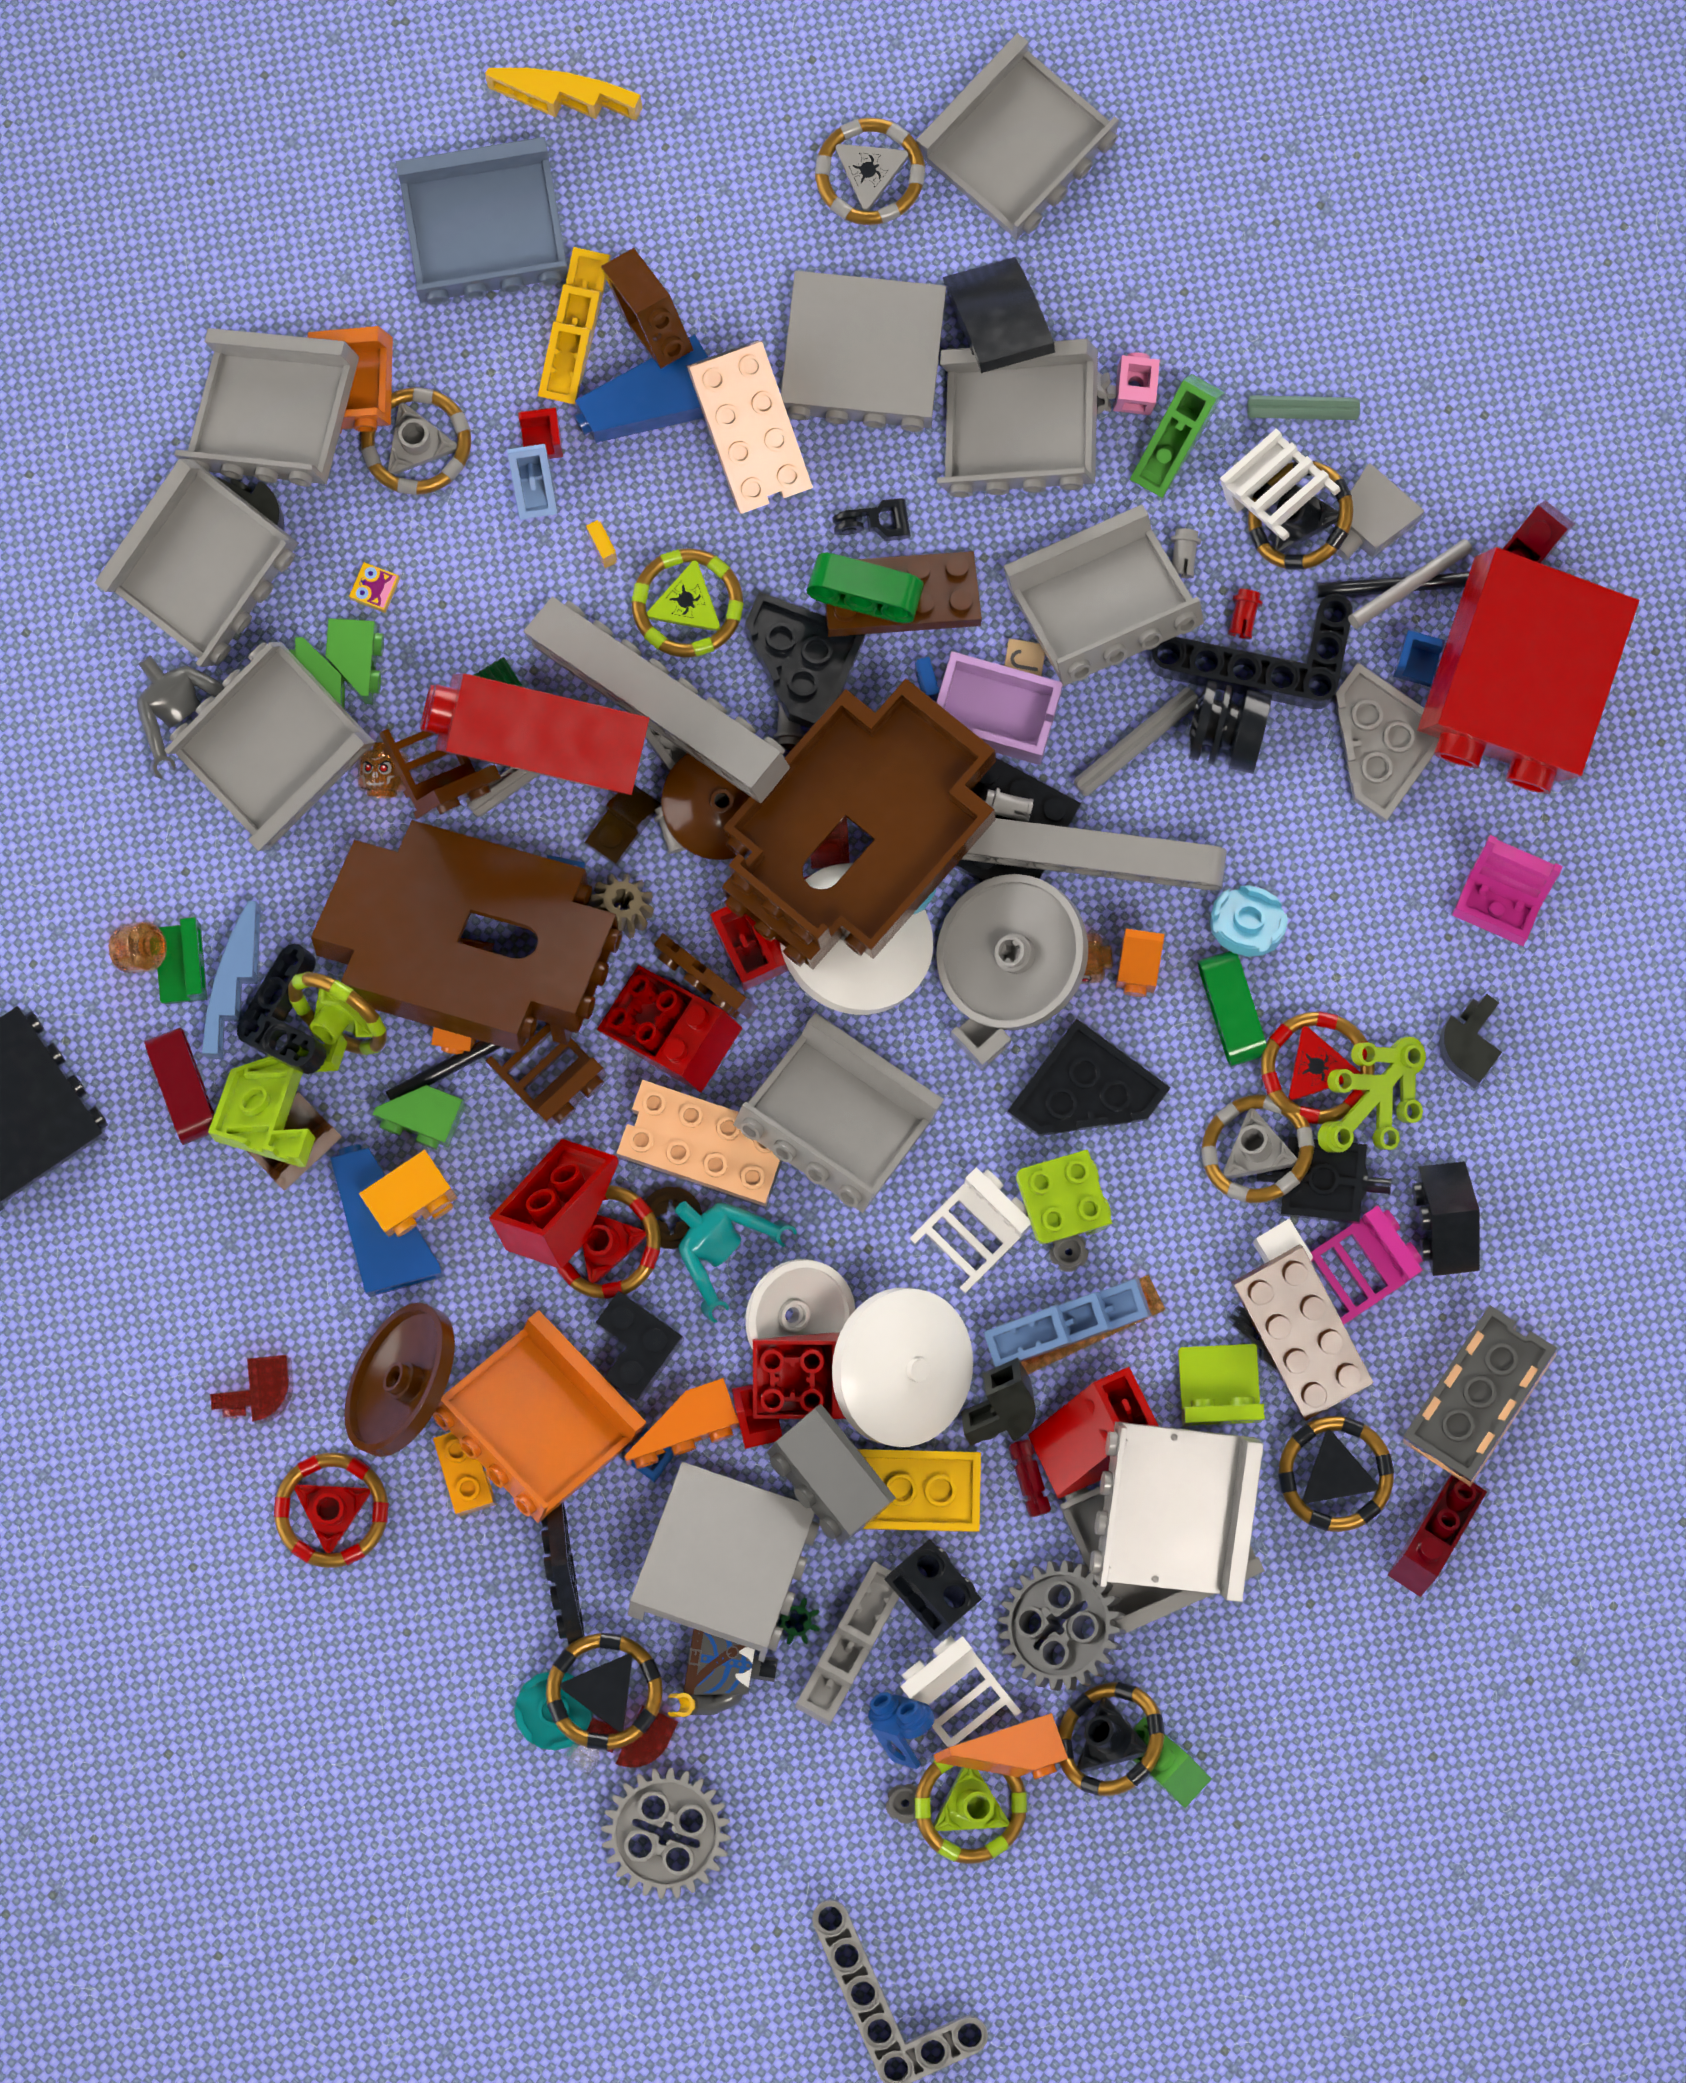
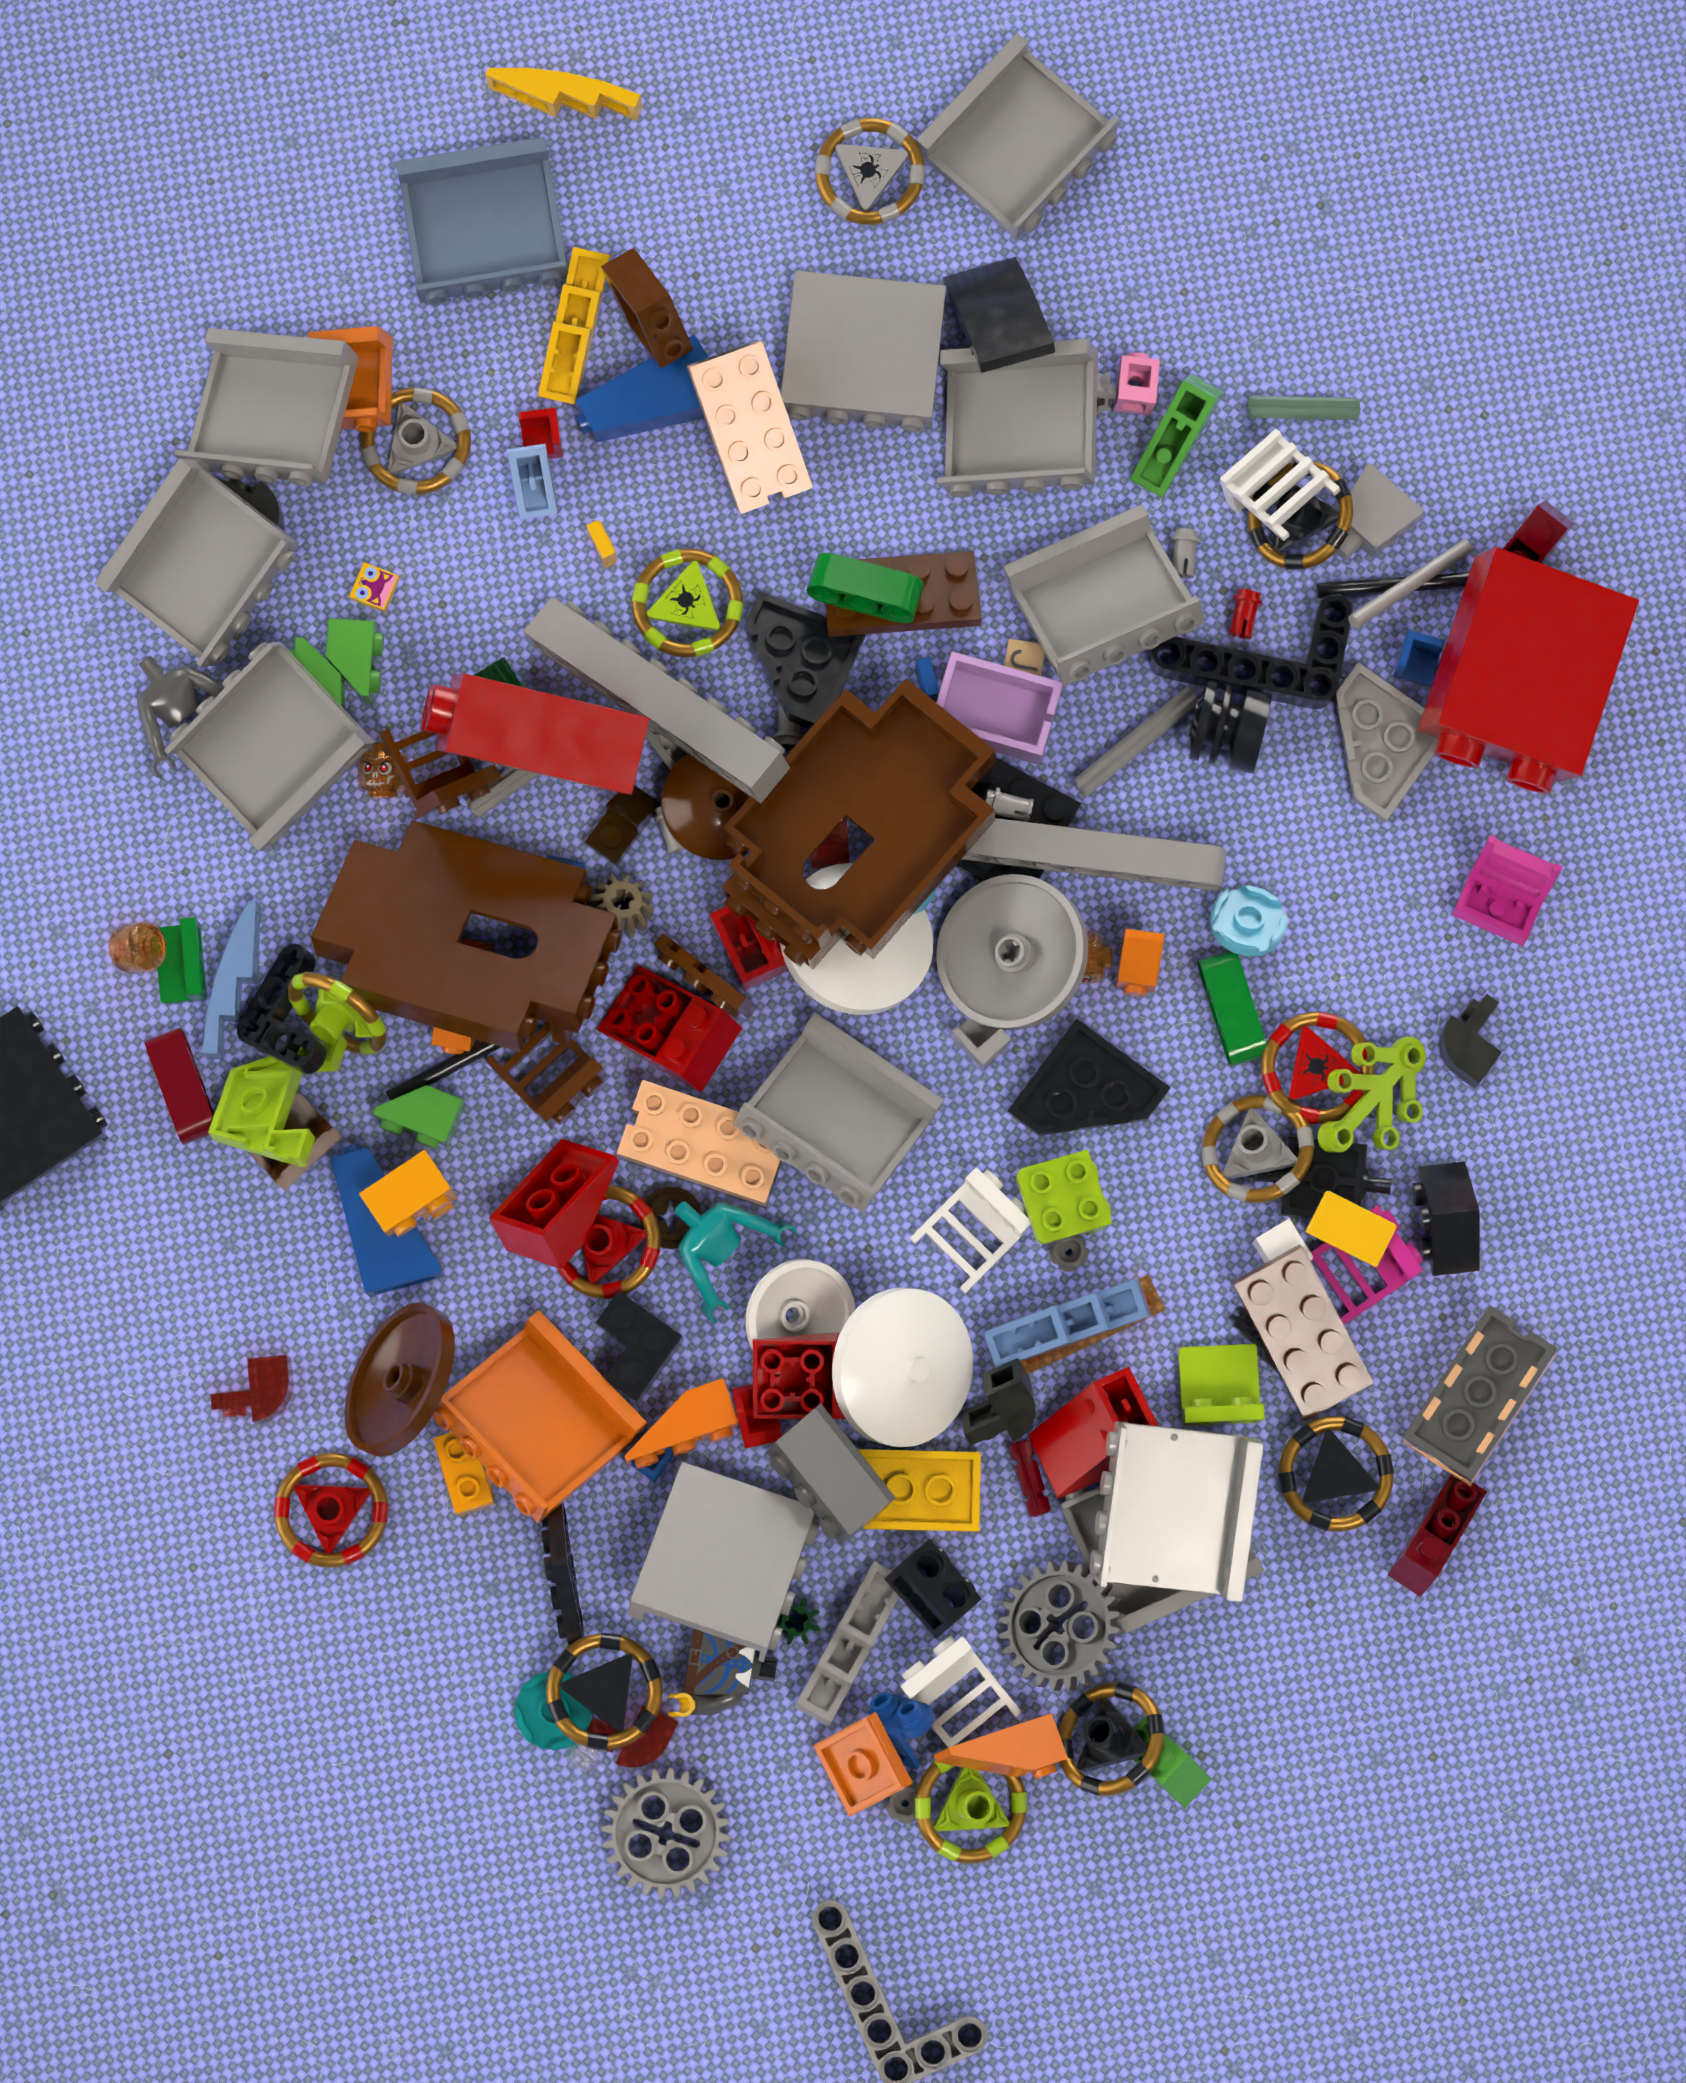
black piece [832,498,911,541] -> none
none -> orange tile [813,1712,913,1817]
none -> yellow panel [1305,1191,1397,1268]

